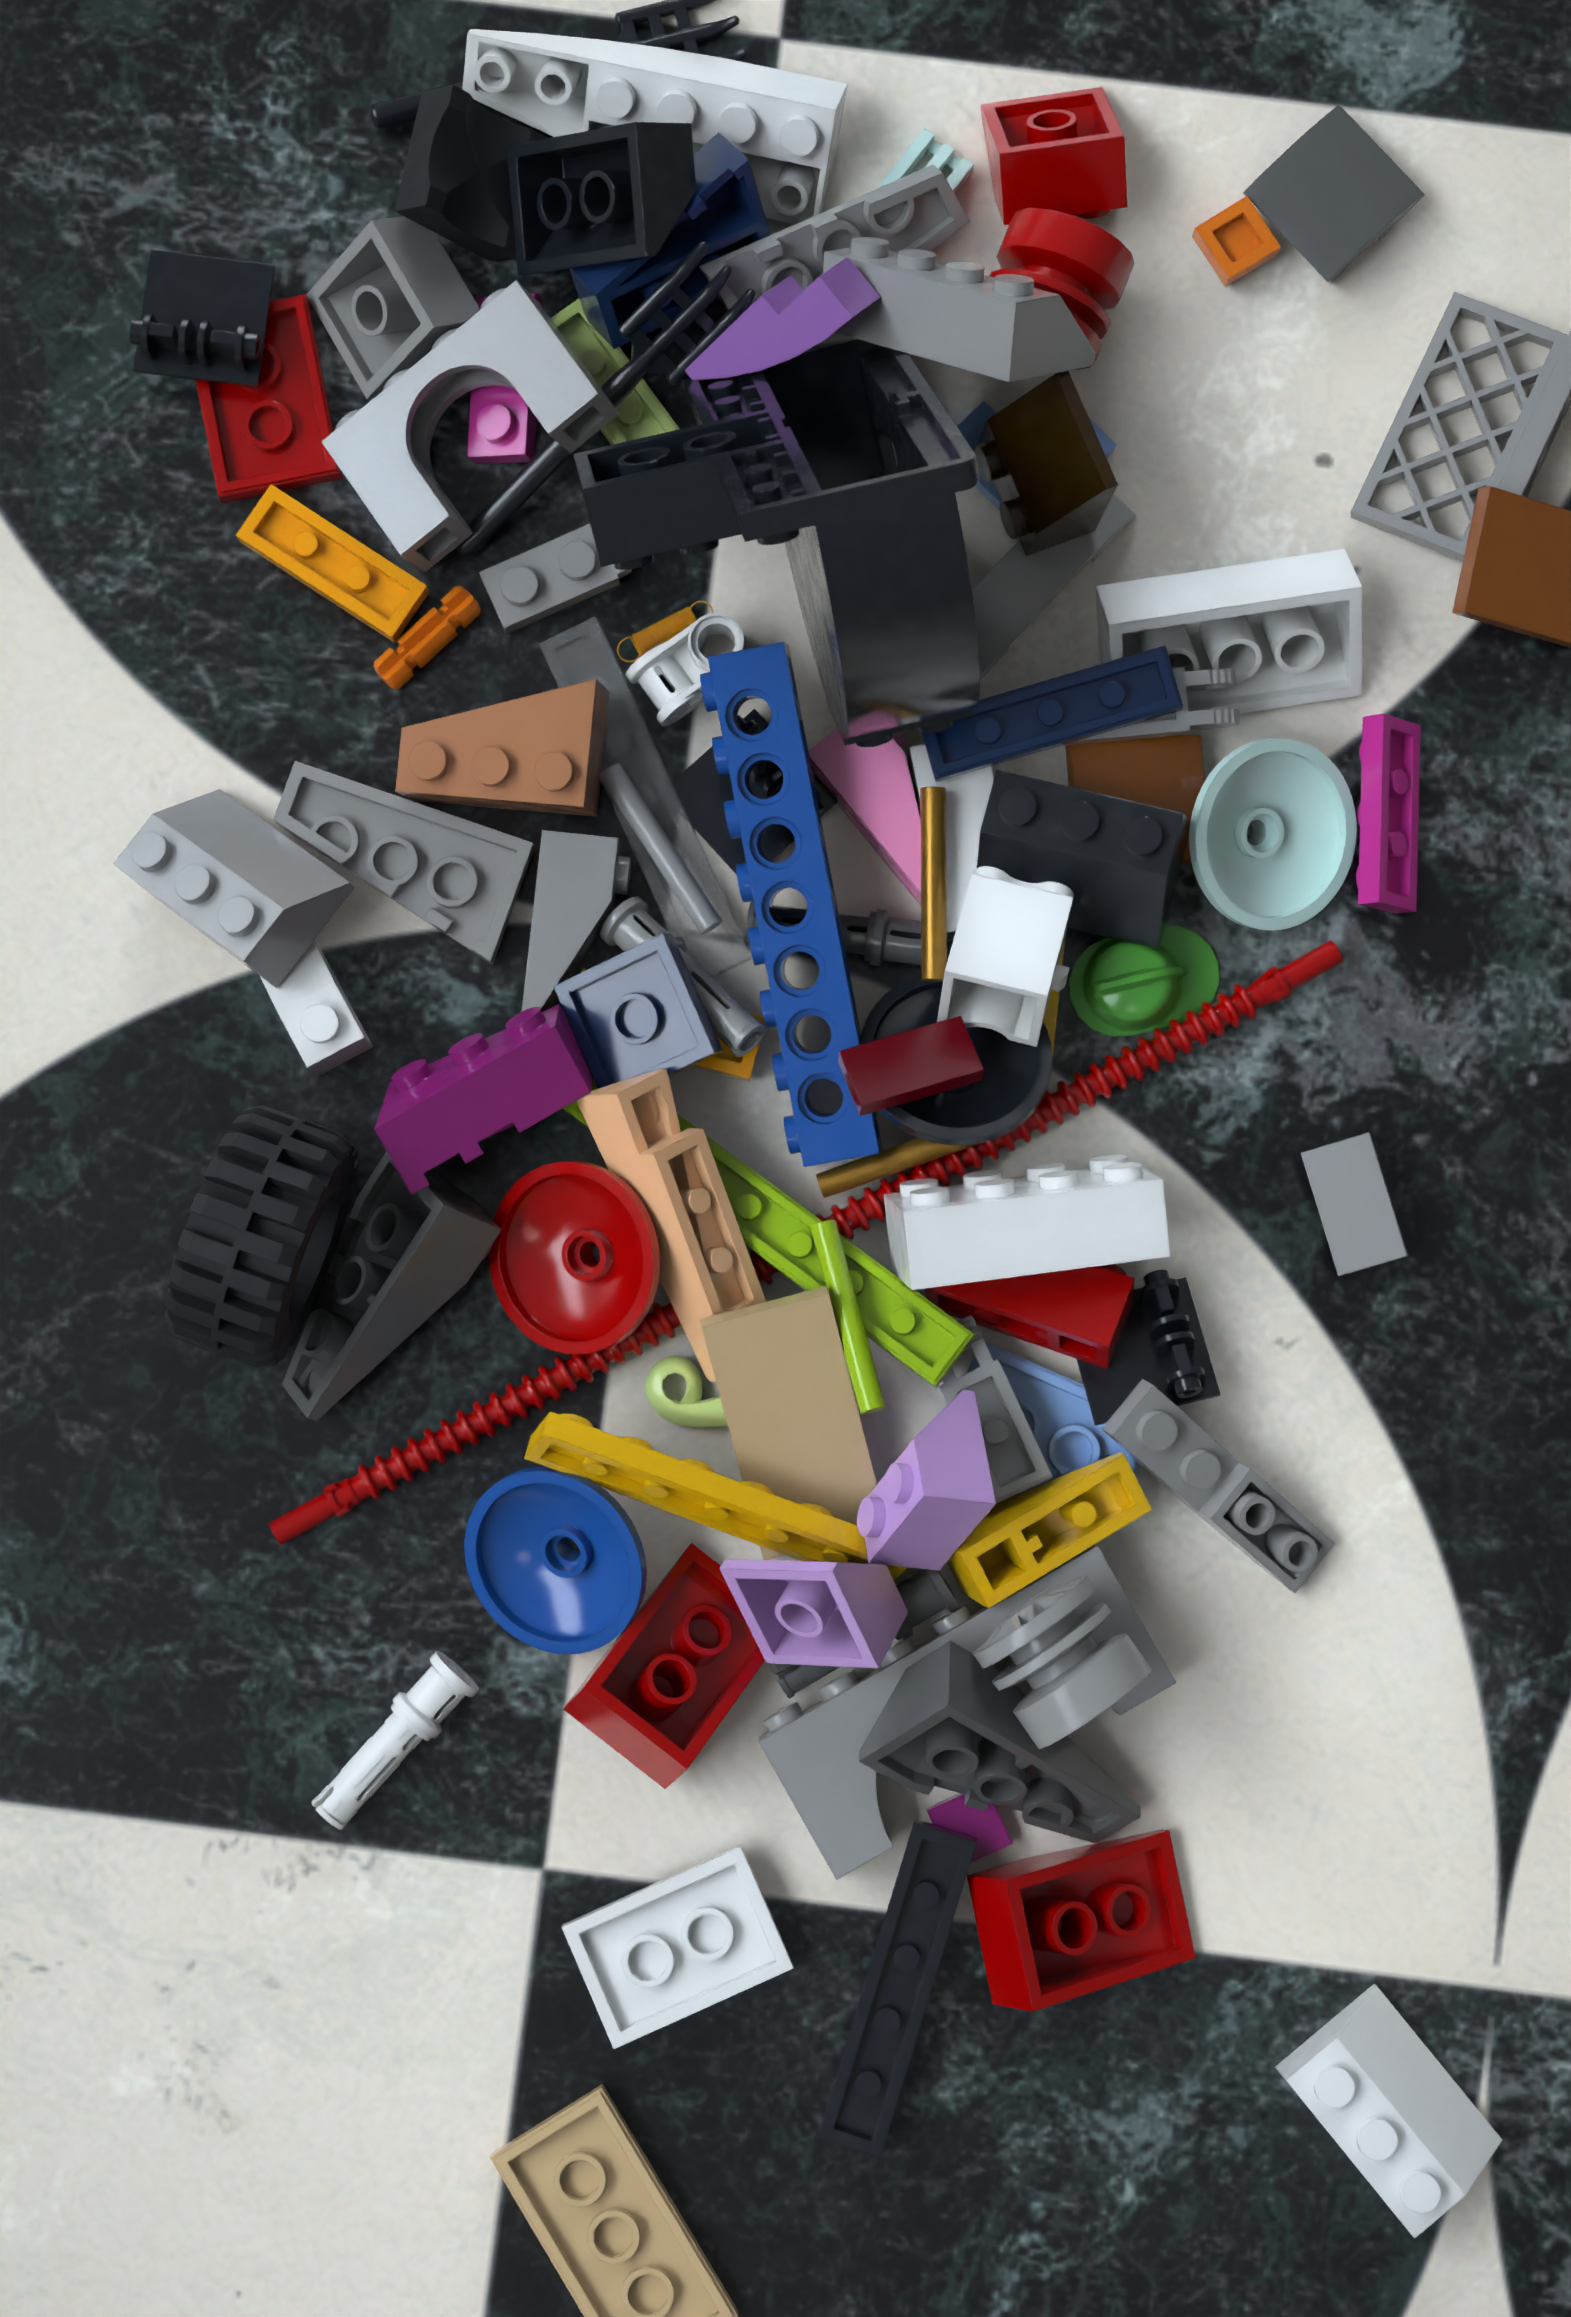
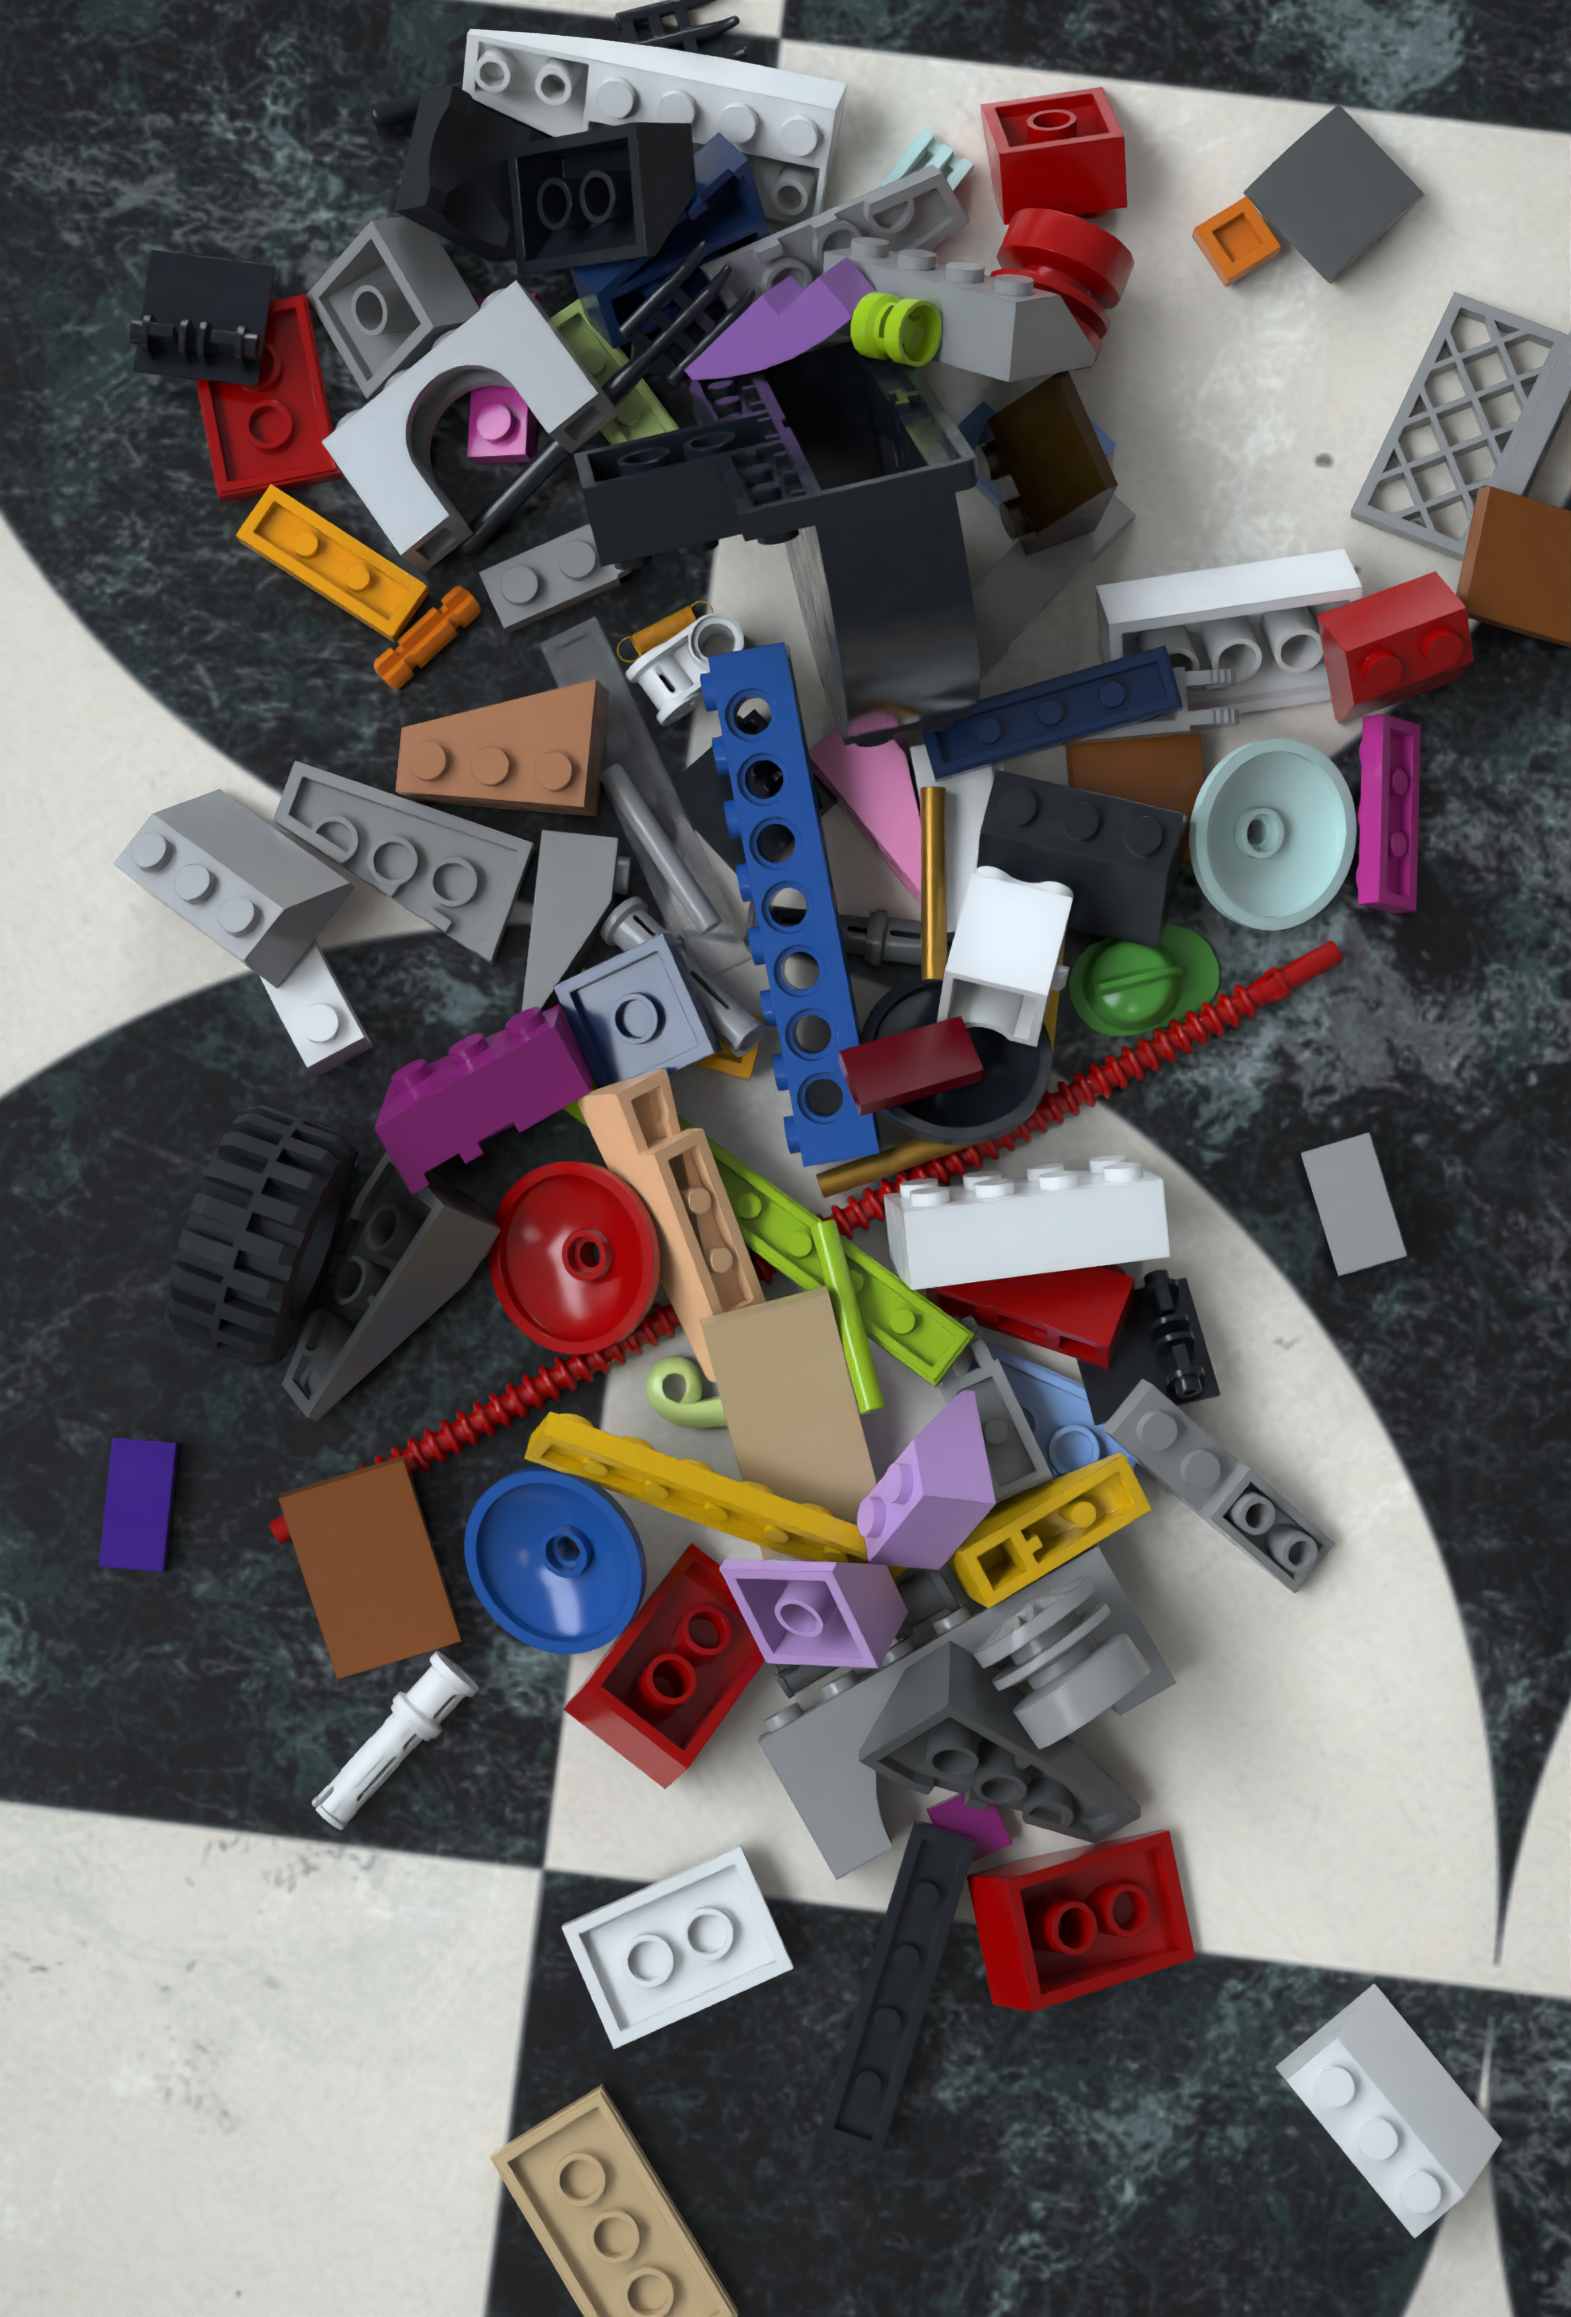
none -> dark purple tile [99,1438,180,1572]
none -> dark orange tile [278,1456,462,1679]
none -> lime wheel [851,291,942,367]
none -> red slope [1317,571,1474,724]

